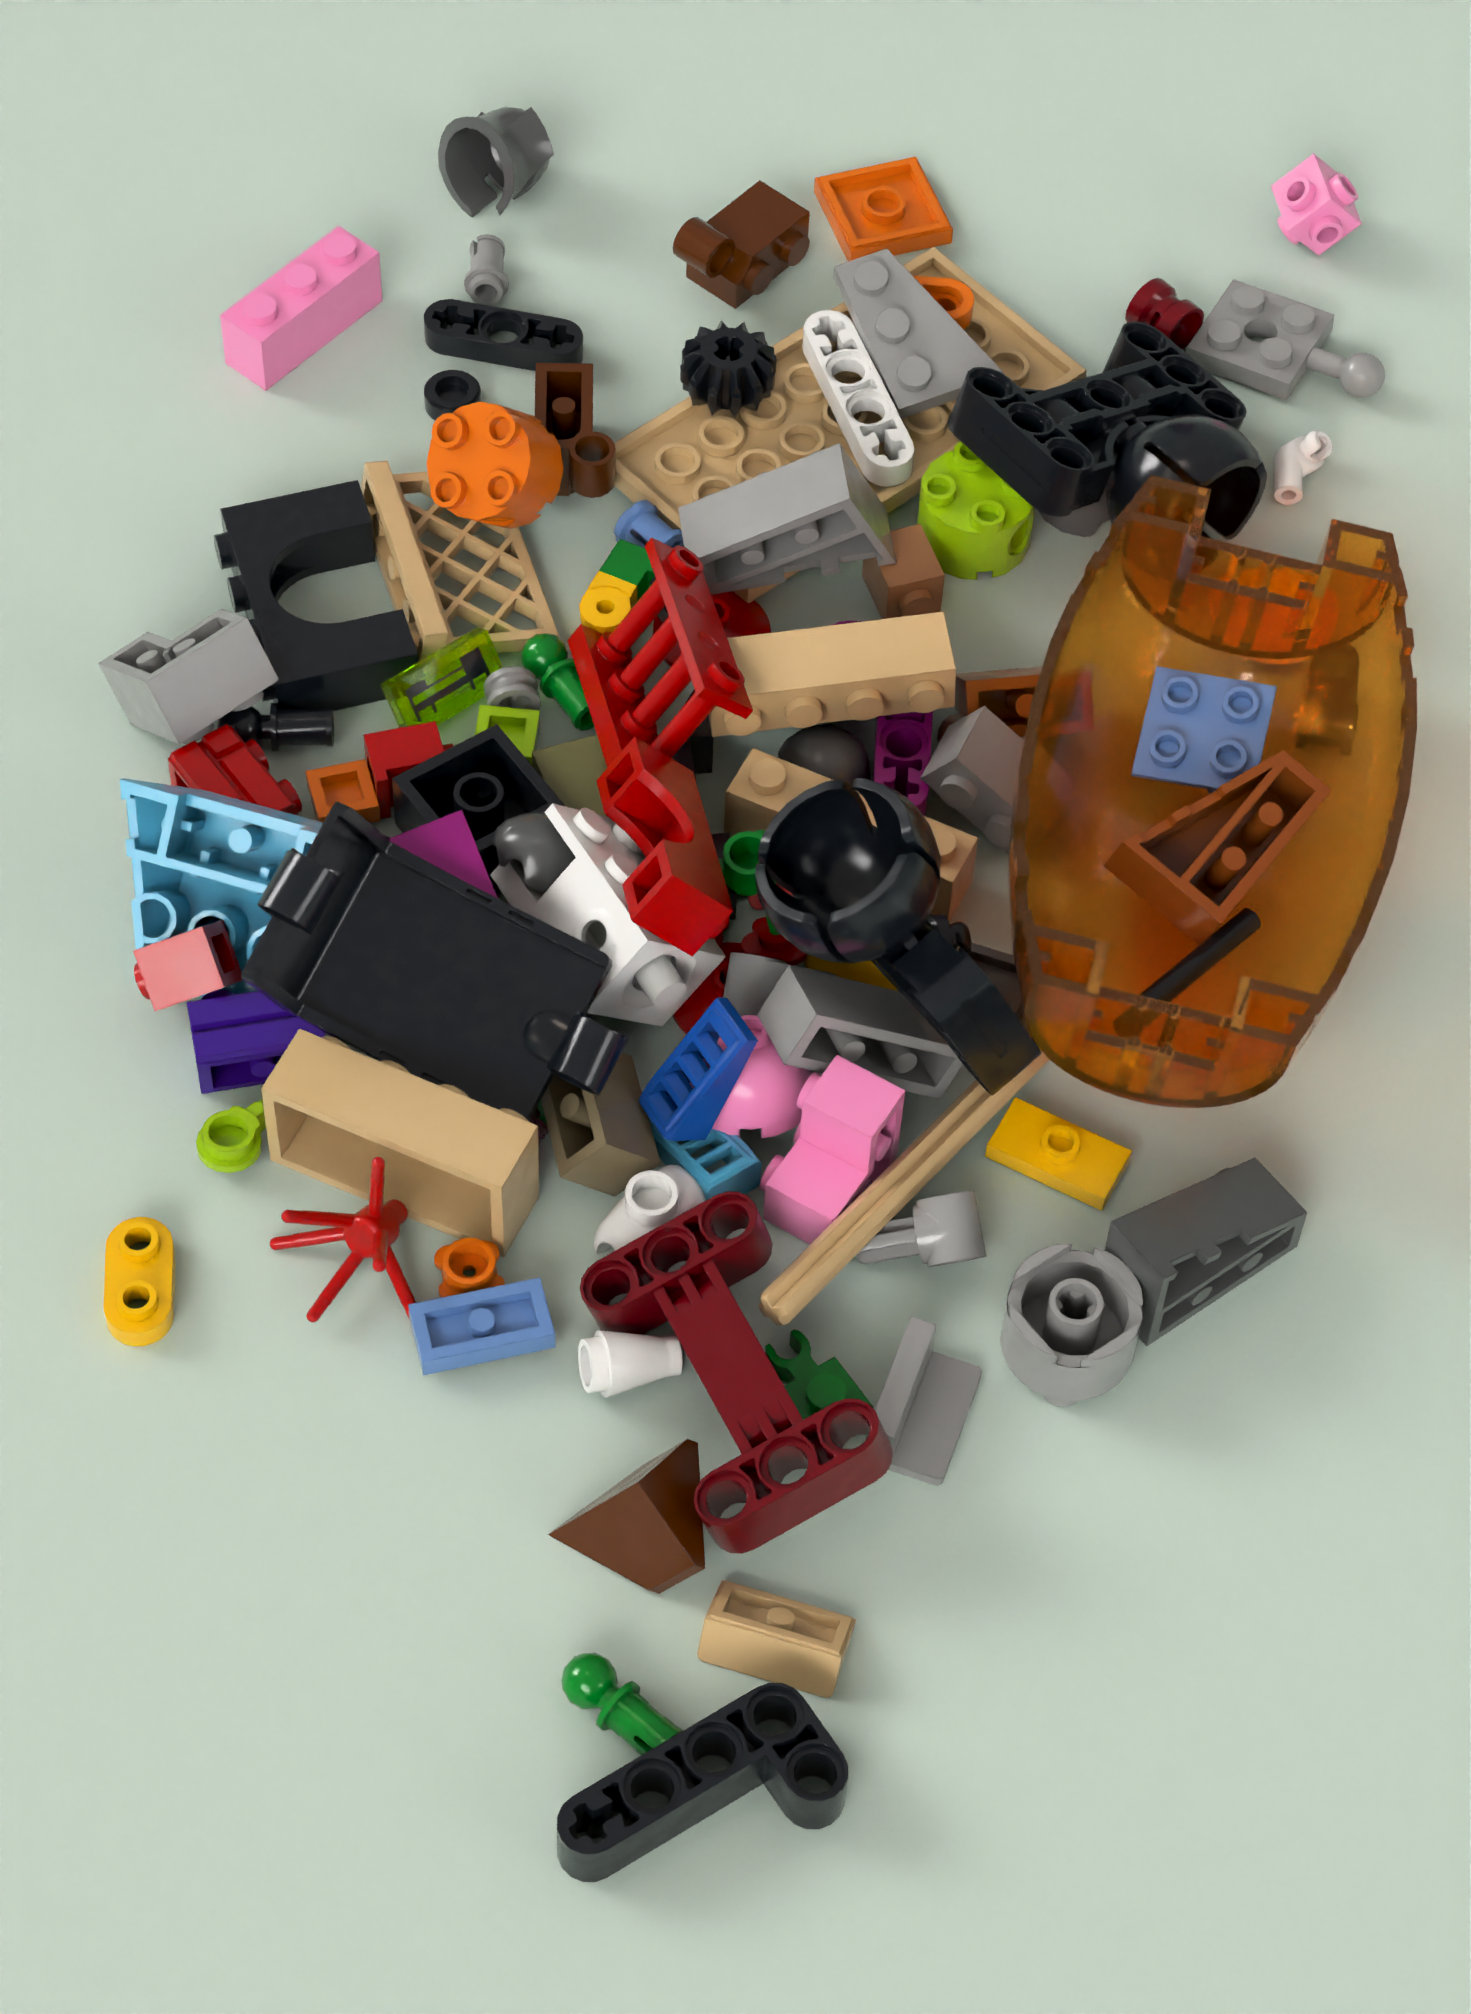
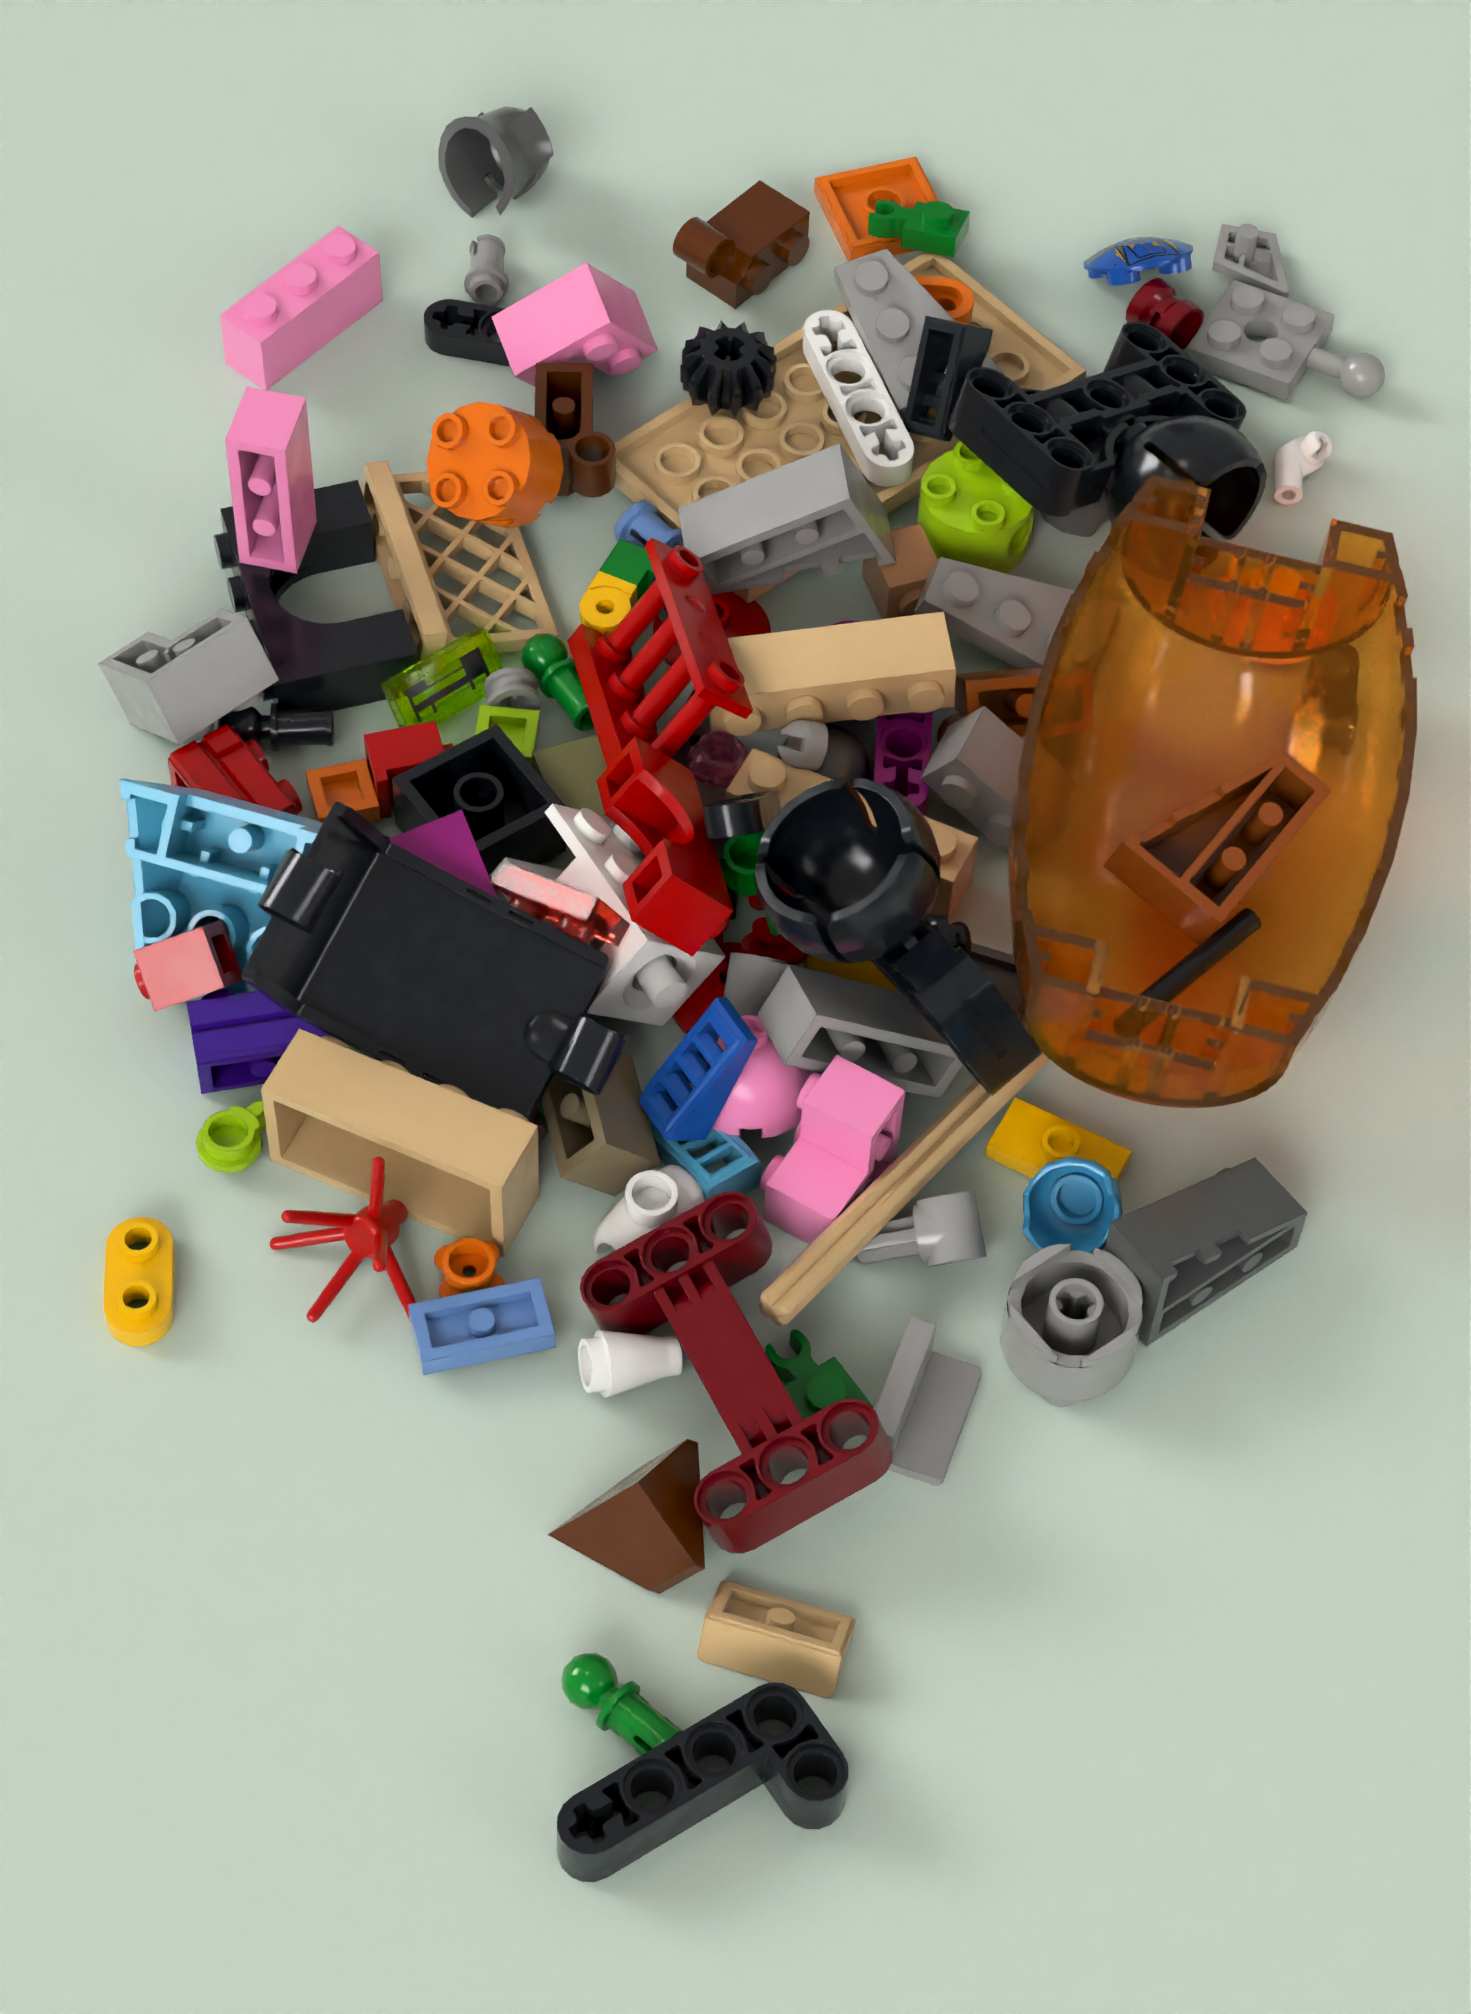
black tile [424,370,481,421] -> none
dark grey hair [492,812,576,893] -> none
medium blue hinge [1131,666,1277,794] -> none
bright pink brick [1271,154,1362,256] -> none
none -> bright pink brick [225,387,317,574]
none -> clear red plate [490,860,630,947]
none -> bright pink brick [492,262,658,387]
none -> clear pink plate [688,731,746,788]
none -> black beam [702,790,781,839]
none -> light grey hinge [777,720,828,772]
none -> green plate [868,200,970,258]
none -> black slope [903,316,993,442]
none -> light grey wing [914,557,1109,669]
none -> dark azure hair [1022,1155,1123,1253]
none -> blue dish [1083,236,1193,285]
none -> light grey piece [1212,224,1290,298]

